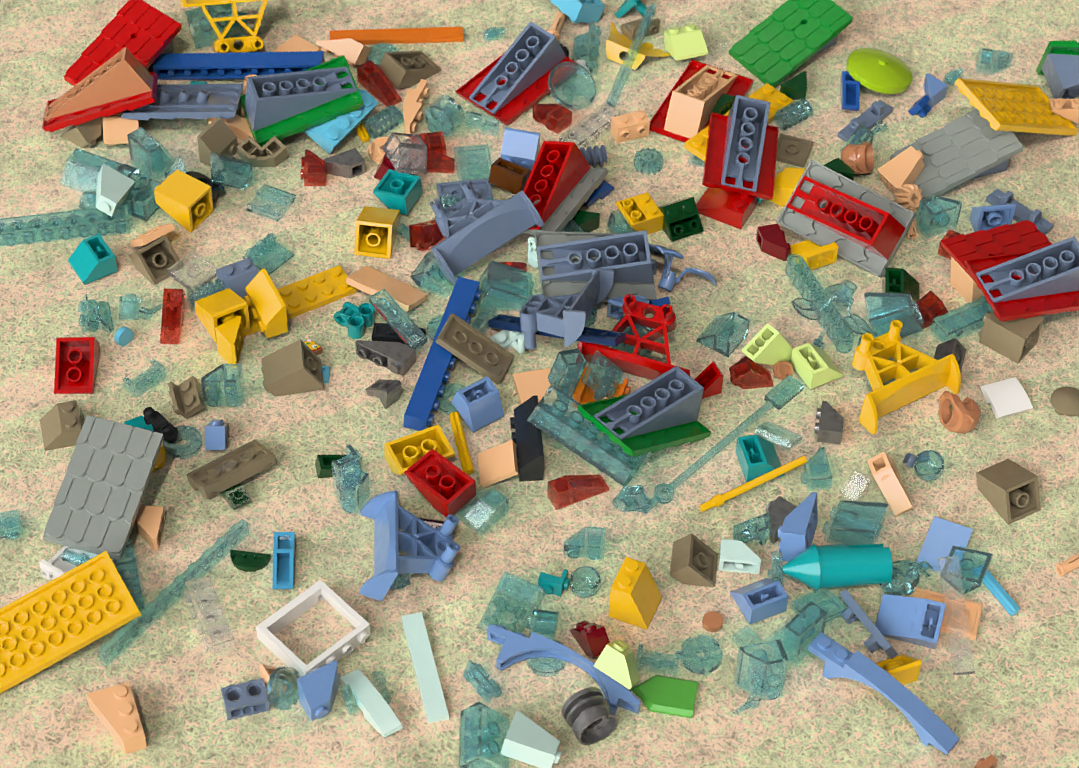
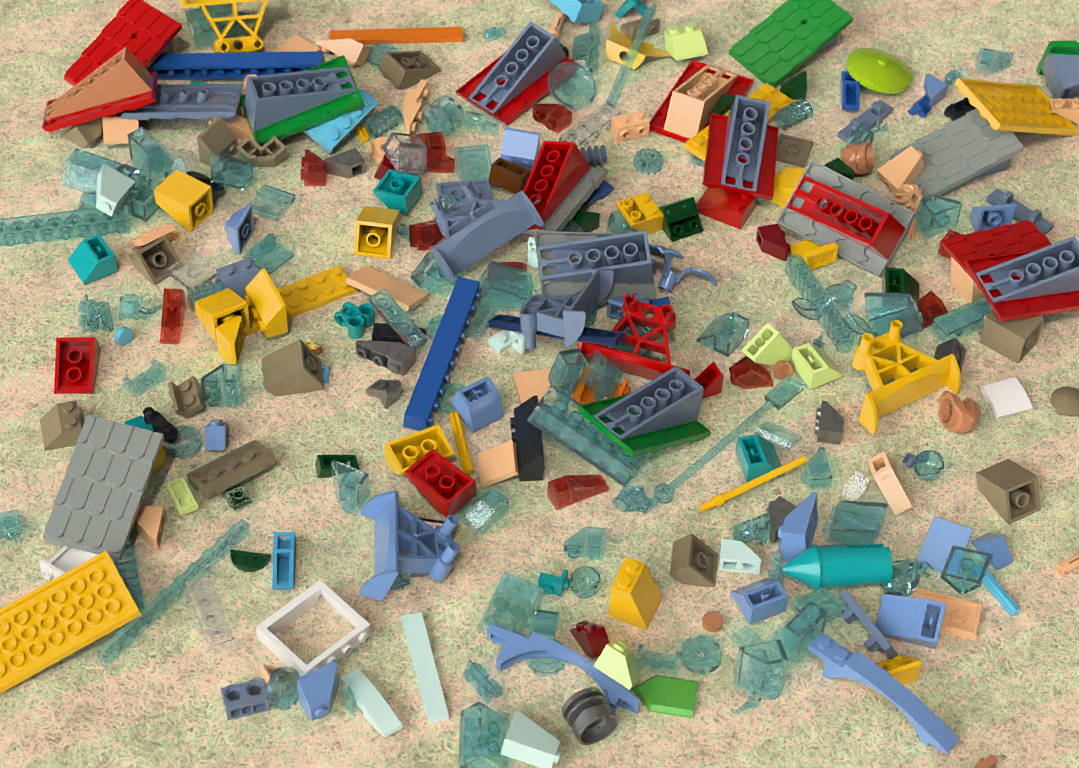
clear light blue pin [61,548,92,567] -> none
light nougat wedge [86,682,147,754] -> none
clear light blue bracket [334,444,362,493] -> none
clear red slope [357,60,402,108] -> none
clear light blue piece [373,671,391,703] -> none
dark tan plate [435,313,514,385] -> none
clear tile [938,556,975,675] -> none
none -> yellowish green plate [165,477,199,516]
none -> medium blue slope [224,205,254,255]
none -> black piece [944,97,976,121]
none -> medium blue slope [971,533,1013,571]

